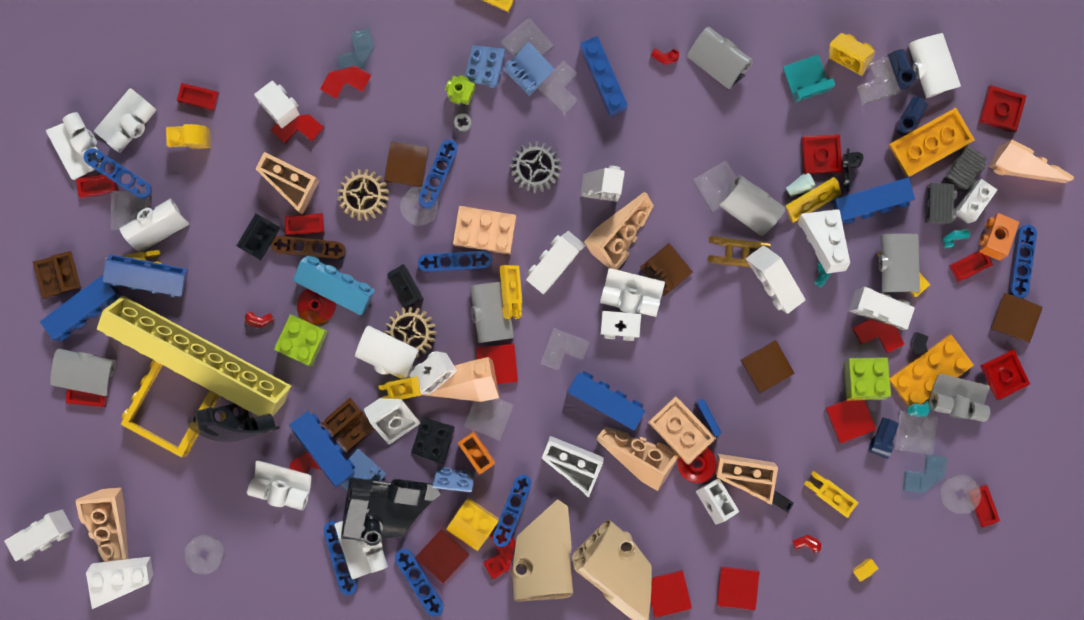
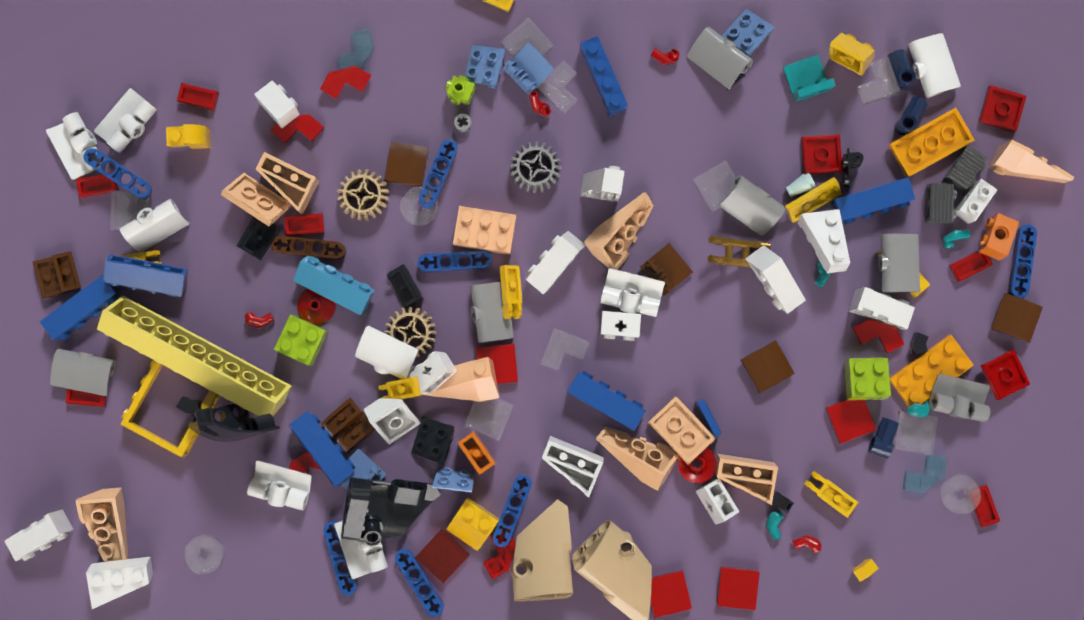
none -> black piece [176,396,202,413]
none -> light nougat tile [221,173,291,226]
none -> red arm [529,91,551,116]
none -> medium blue hinge [722,9,775,56]
none -> teal arm [766,510,783,540]

